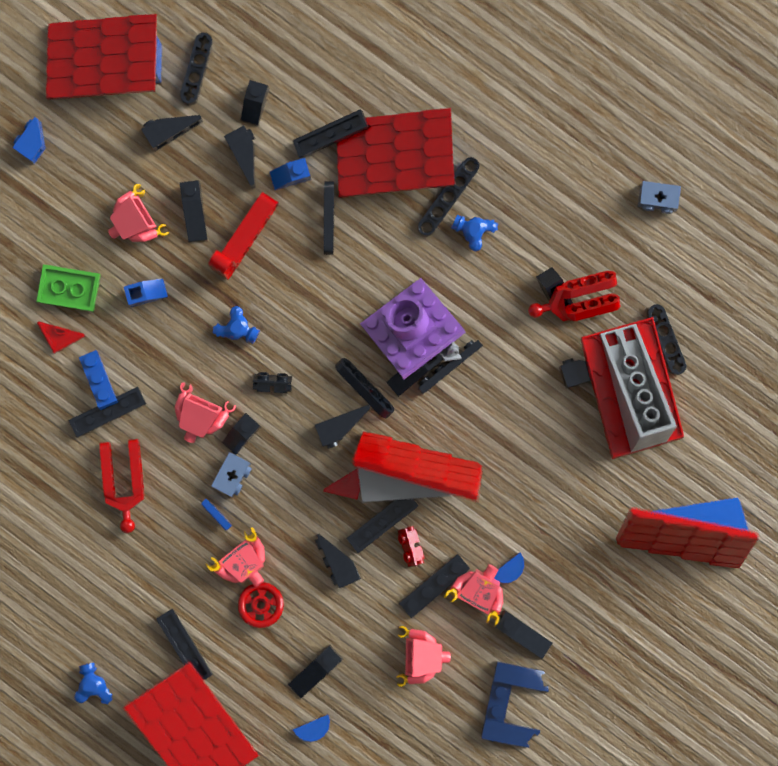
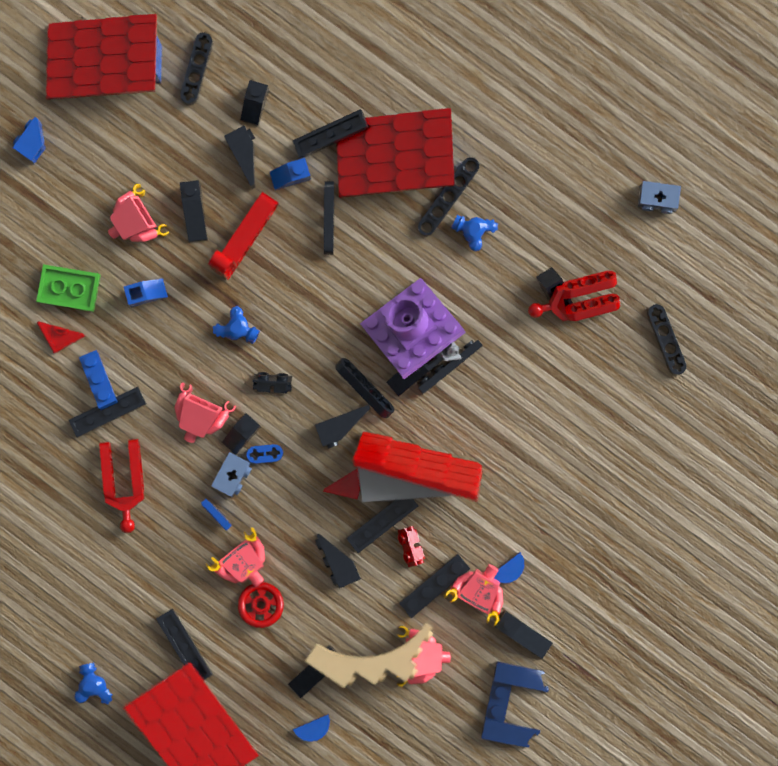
black slope [141,115,203,152] -> none
black slope [559,358,591,389] -> none
piece [580,317,684,459] -> none
red piece [616,497,759,568] -> none
none -> blue beam [247,444,283,464]
none -> tan arch [306,623,433,688]

